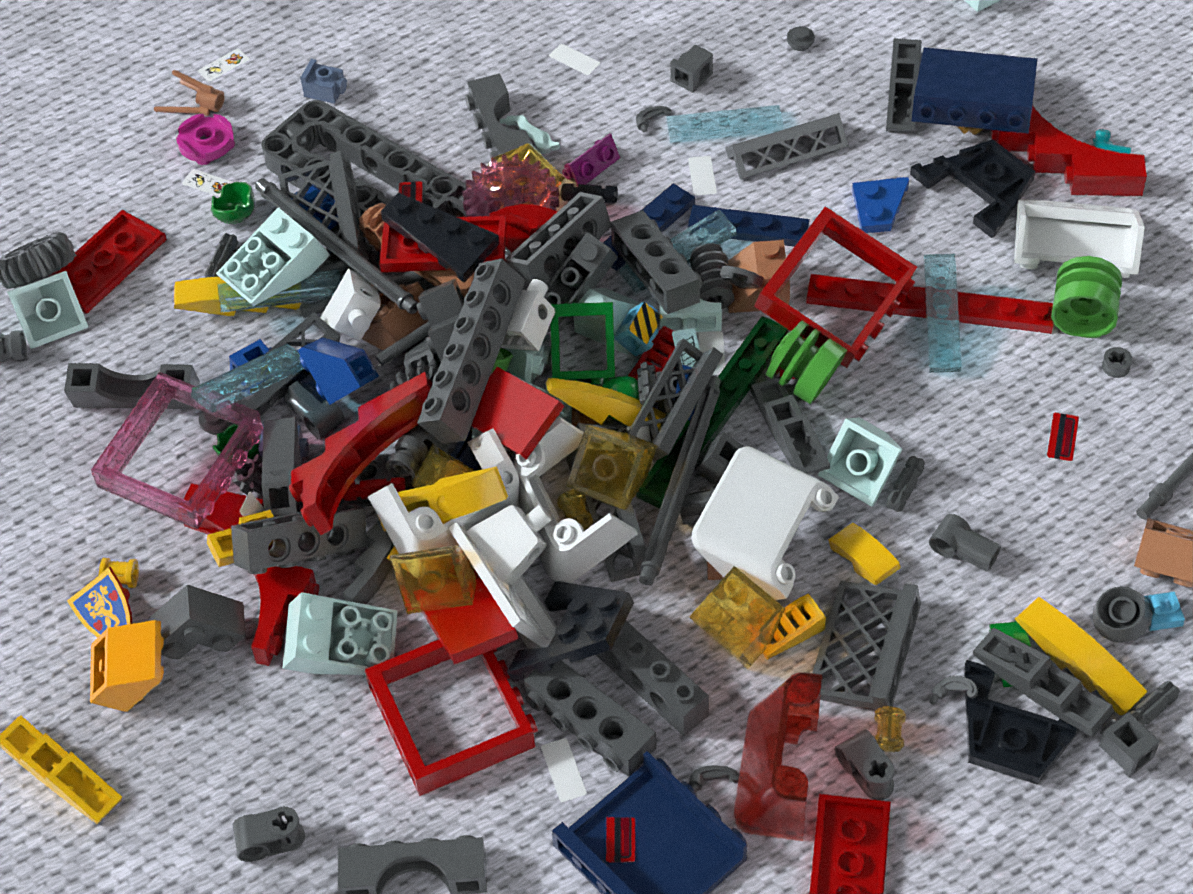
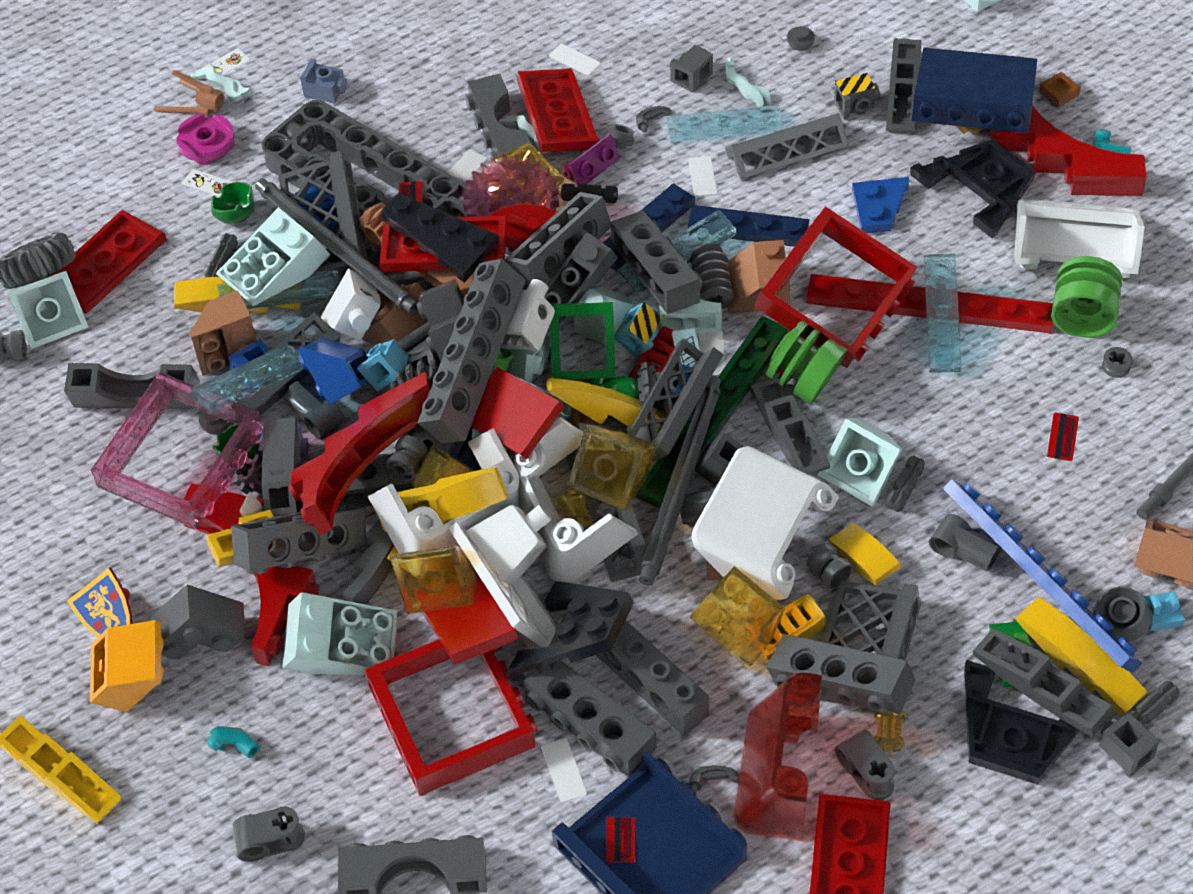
yellow bush [99,557,139,588] -> none
red axle [343,477,406,501] -> none
dark grey tile [720,265,764,289] -> none
dark grey piece [929,676,978,705] -> none
none -> light aqua hair [190,67,251,102]
none -> nougat slope [190,290,257,375]
none -> teal arm [207,726,261,758]
none -> medium azure brick [357,339,409,391]
none -> white sticker [447,150,487,183]
none -> red plate [517,69,599,152]
none -> dark grey plate [606,124,635,149]
none -> light aqua hair [725,57,770,110]
none -> dark grey brick [767,634,916,715]
none -> dark grey wheel [806,542,853,589]
none -> dark grey brick [834,73,880,120]
none -> plate [943,479,1142,673]
none -> dark orange plate [1039,72,1081,108]

